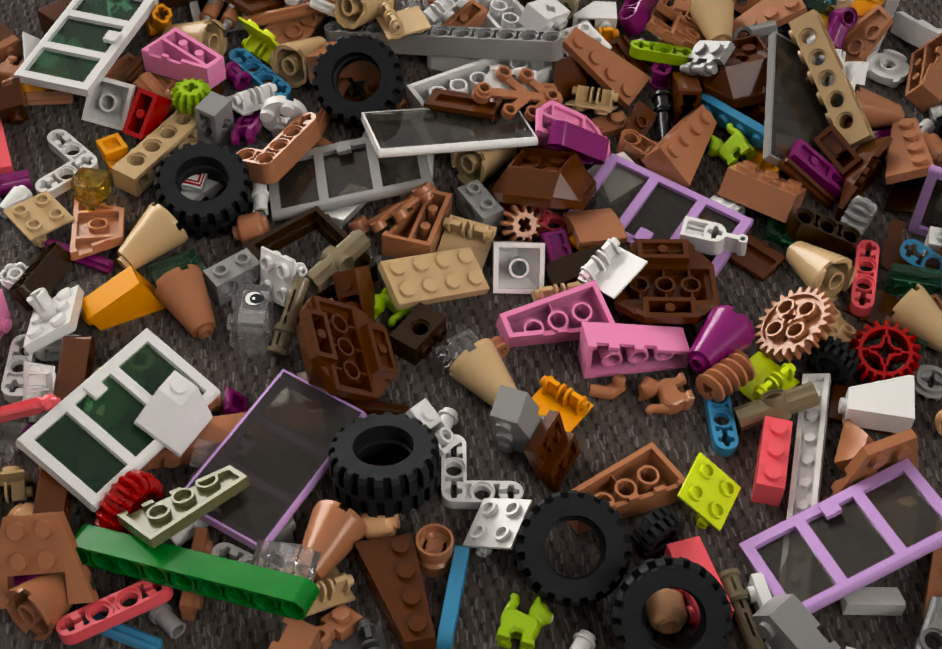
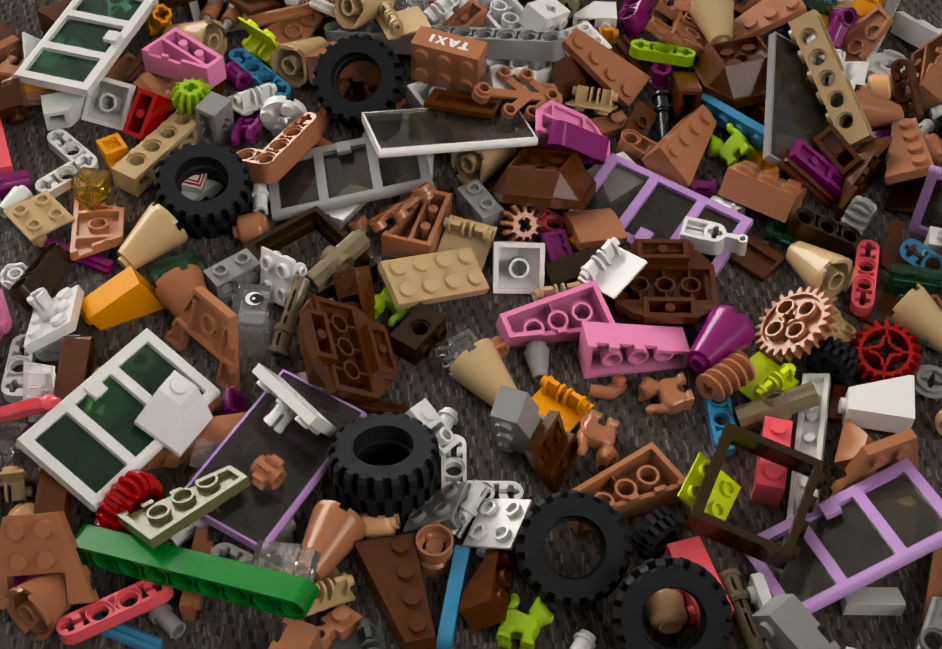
light grey plate [680,40,736,77] -> none
light grey piece [734,20,778,42] -> none
none -> white slope [40,92,86,131]
none -> nougat wing [164,286,240,392]
none -> nougat gear [250,454,287,491]
none -> white plate [252,363,337,437]
none -> light grey hinge [403,481,468,539]
none -> nougat brick [411,26,488,94]
none -> white pin [451,480,491,539]
none -> reddish brown slope [459,549,516,632]
none -> light grey cone [524,341,550,382]
none -> nougat animal [576,410,620,469]
none -> dark brown window [684,422,826,570]
none -> magenta bush [689,176,716,199]
none -> light nougat head [862,73,895,100]
none -> reddish brown beam [891,59,924,123]

